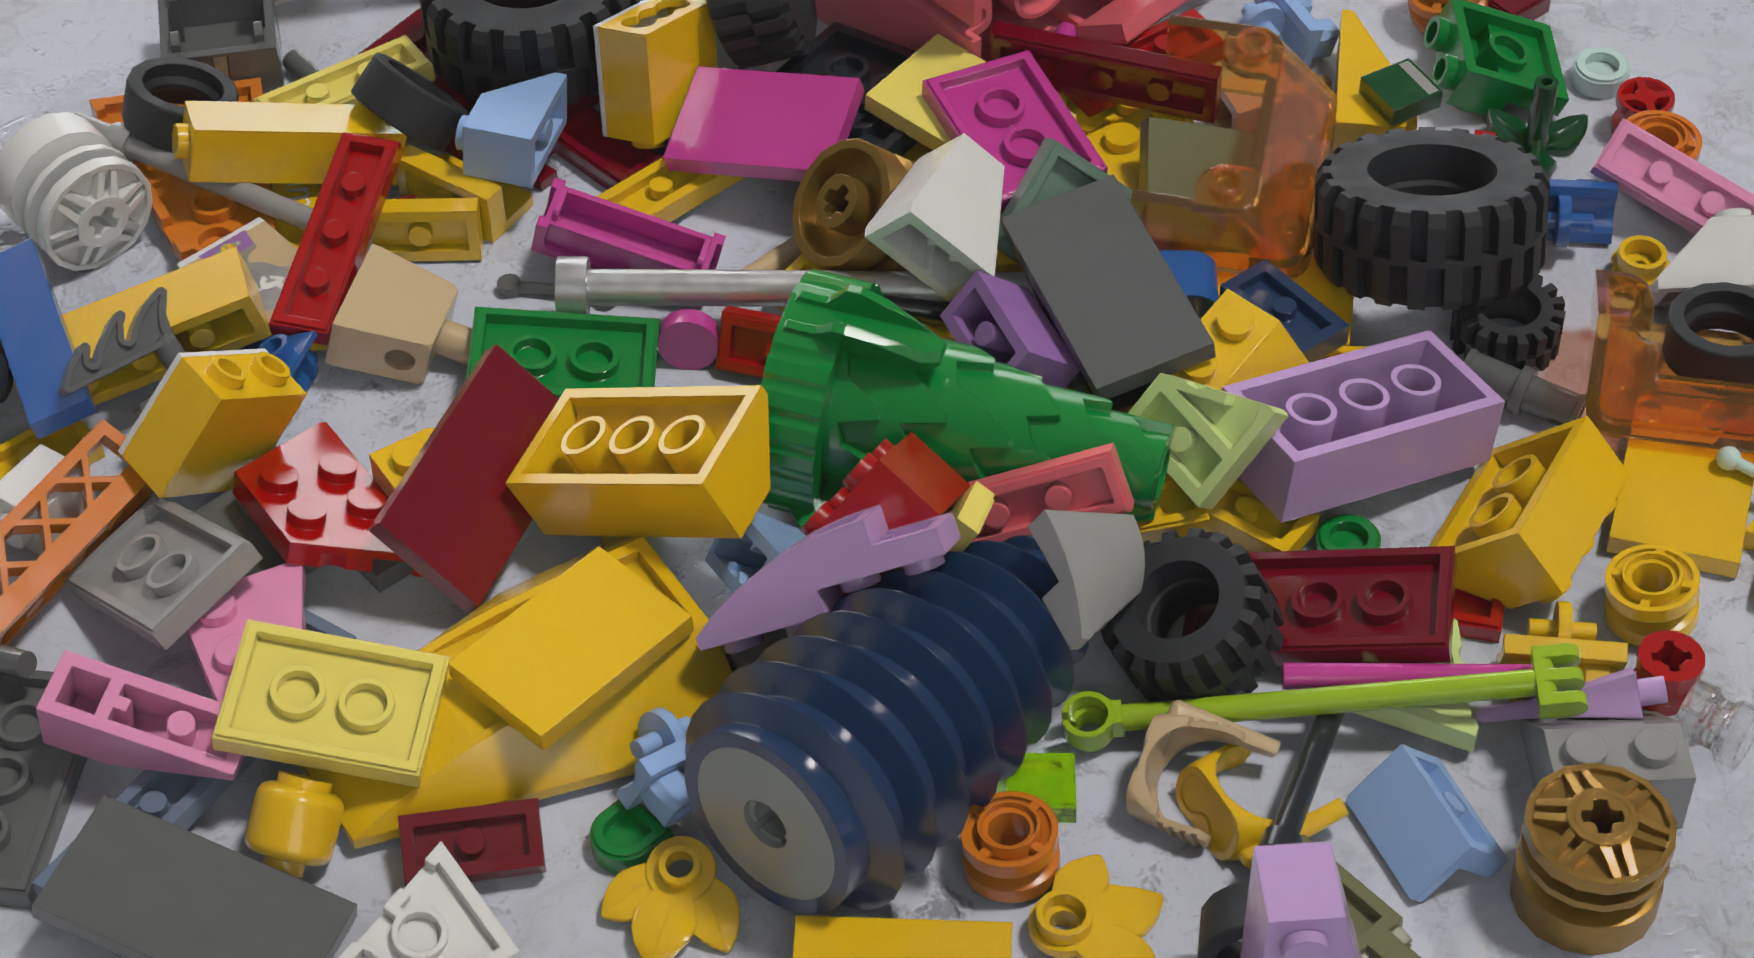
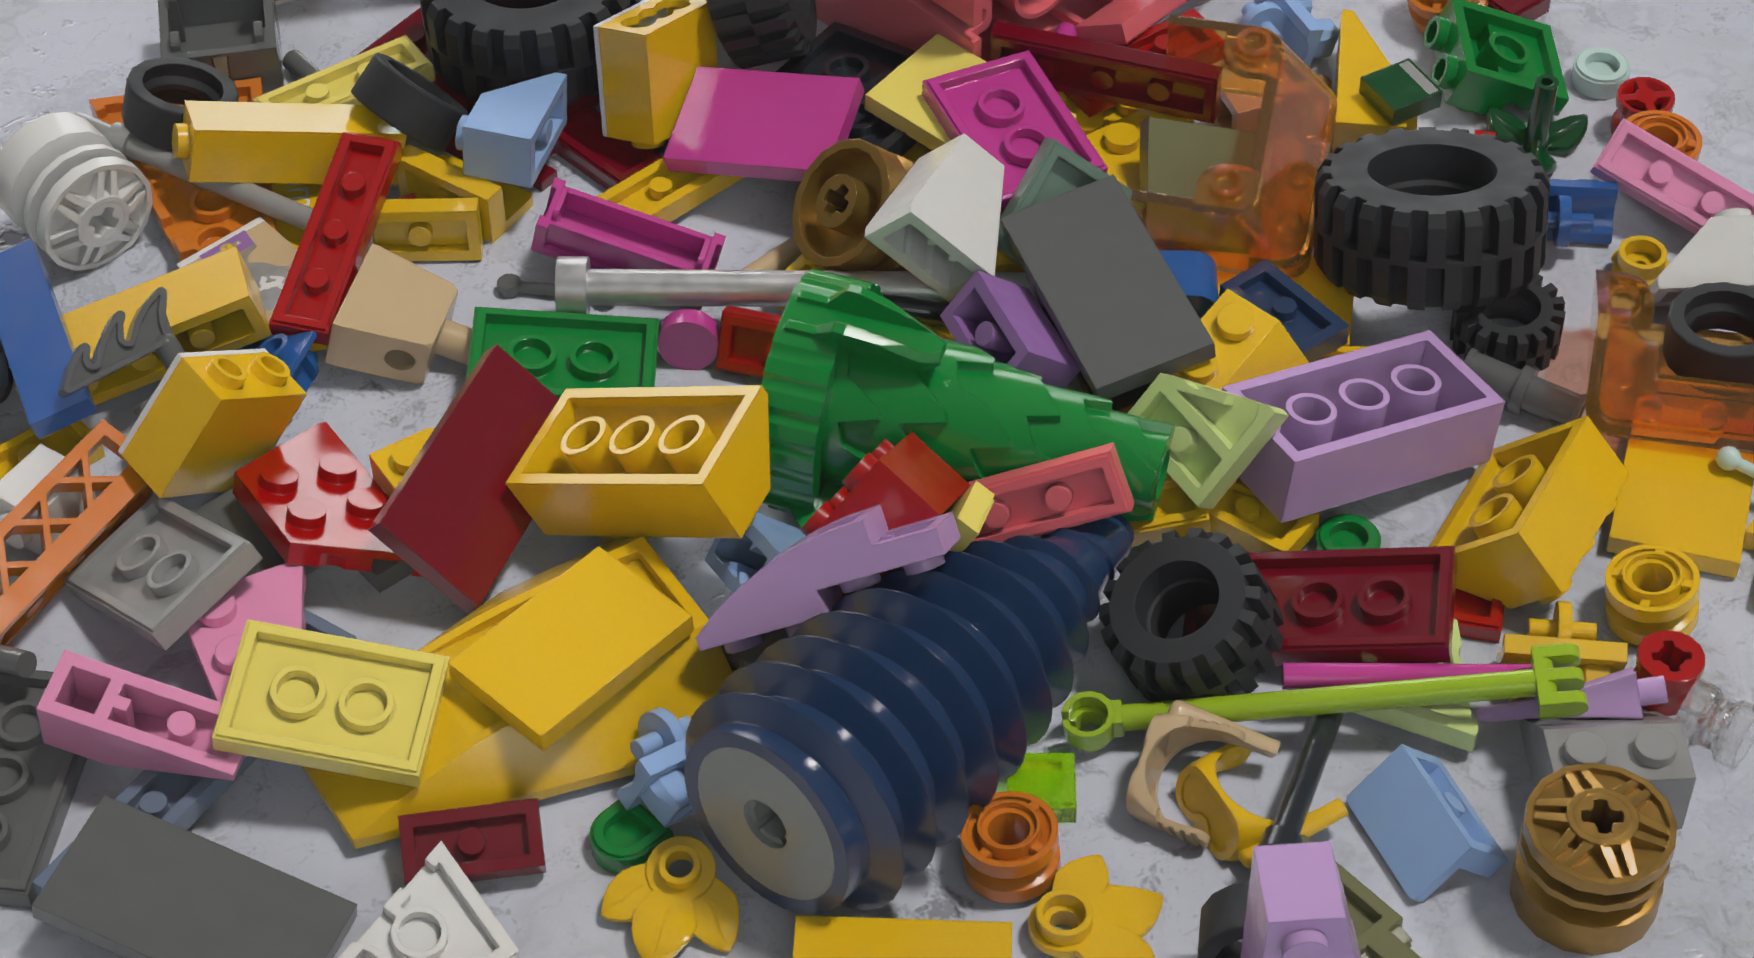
yellow head [245,771,344,878] -> none
light grey slope [1028,510,1145,650] -> none

